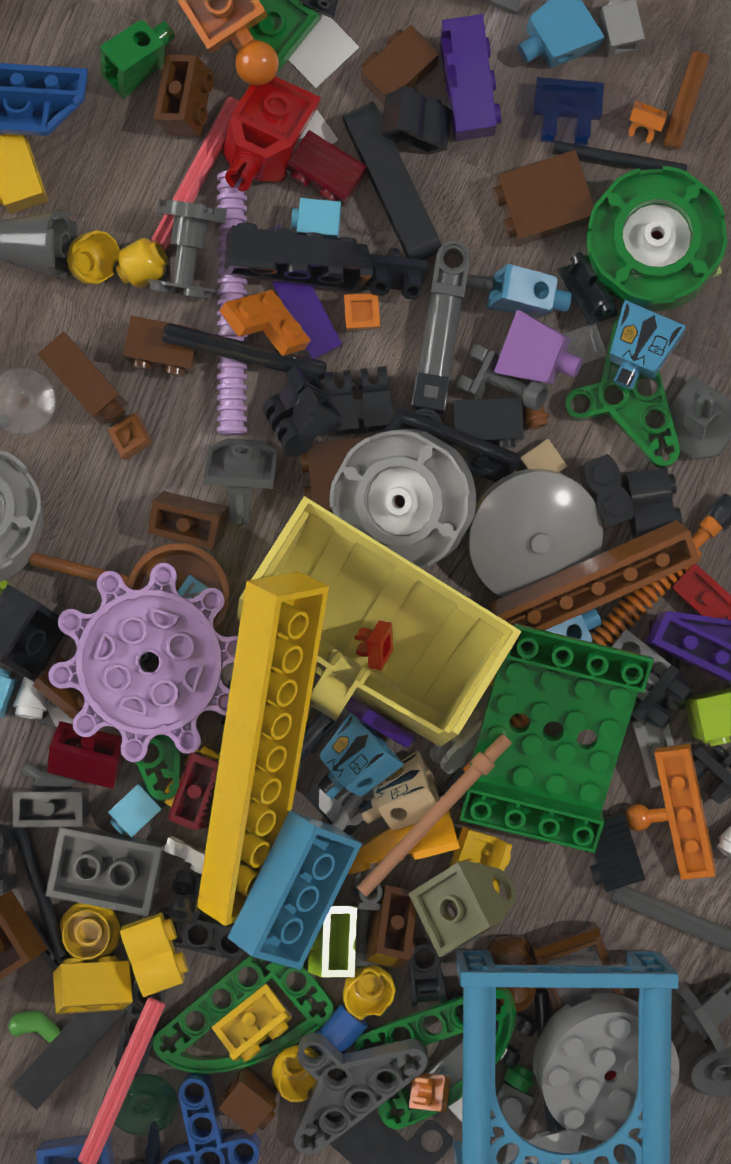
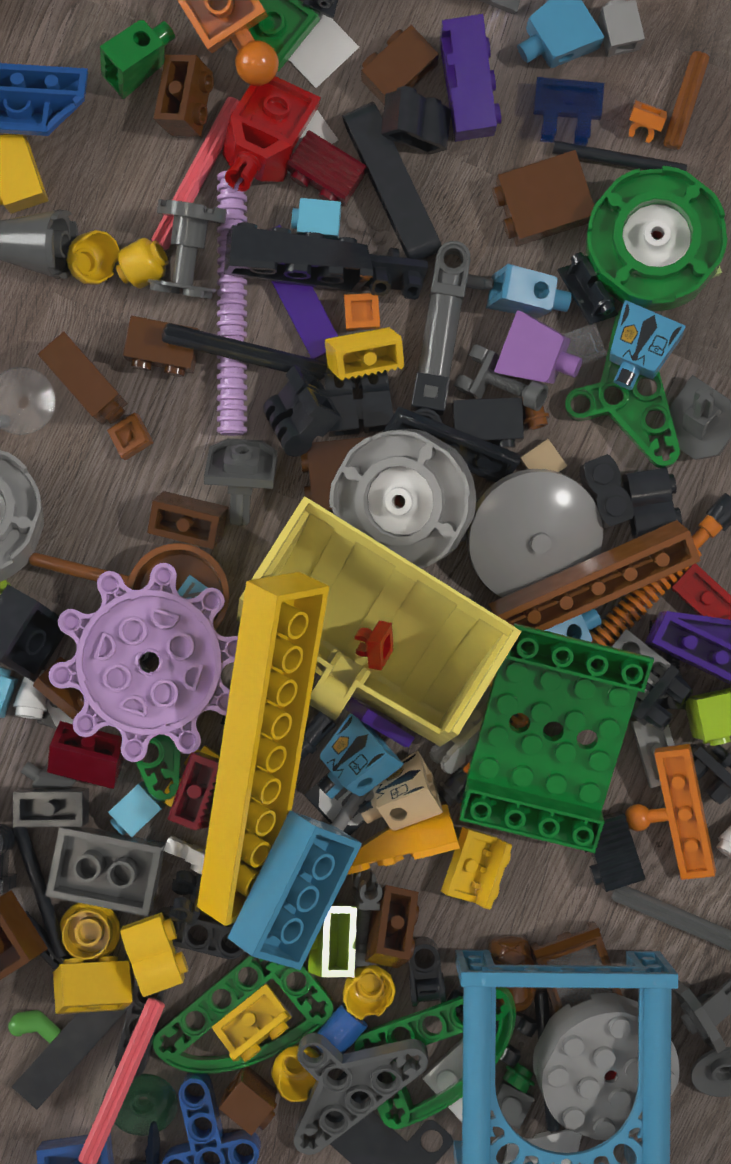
orange plate [220,290,311,356] -> none
nougat bar [357,733,512,897] -> none
olive hose [408,860,517,957] -> none
orange tile [409,1073,450,1113] -> none
none -> yellow brick [325,327,404,381]

